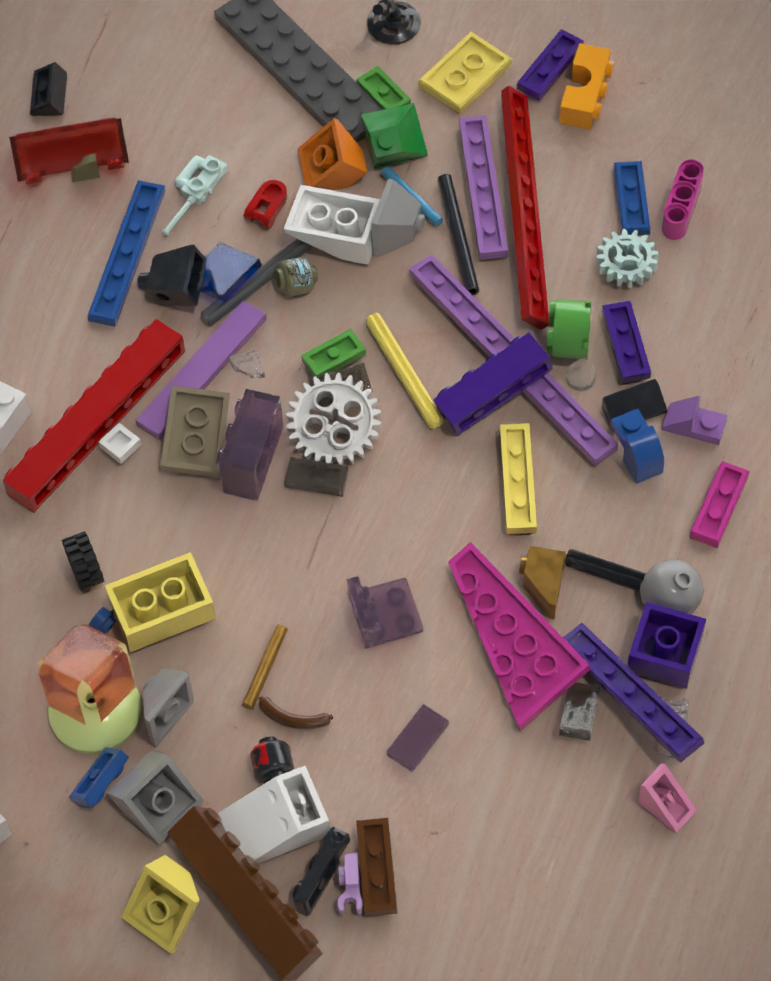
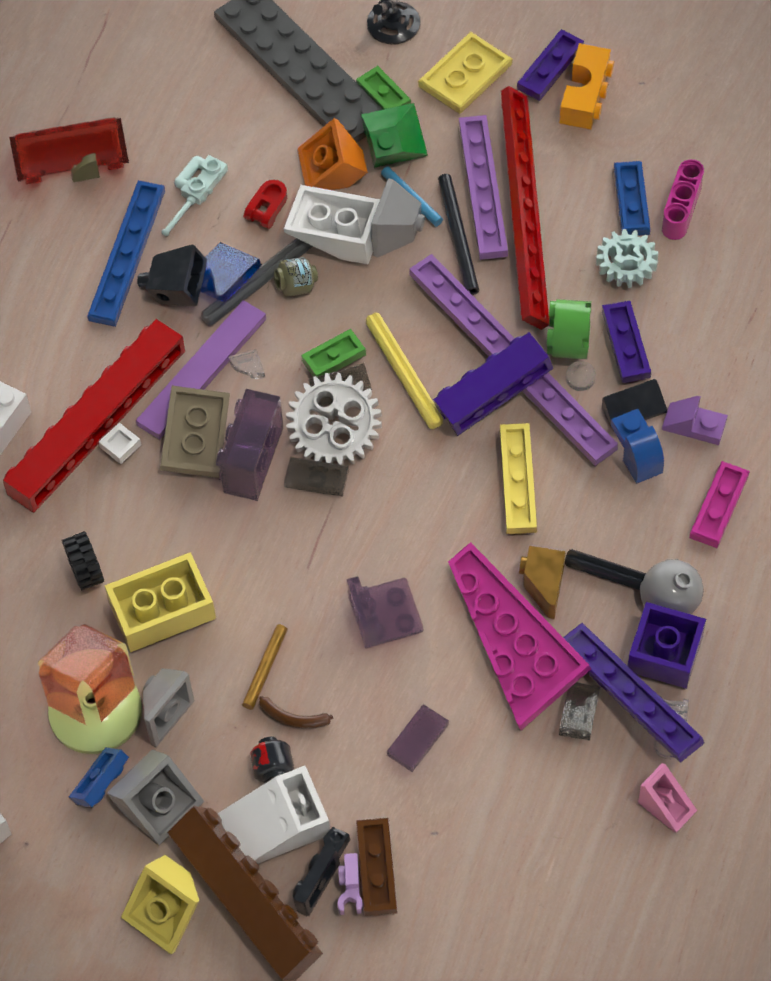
black slope [30,62,67,116] -> none
blue plate [88,607,116,635] -> none

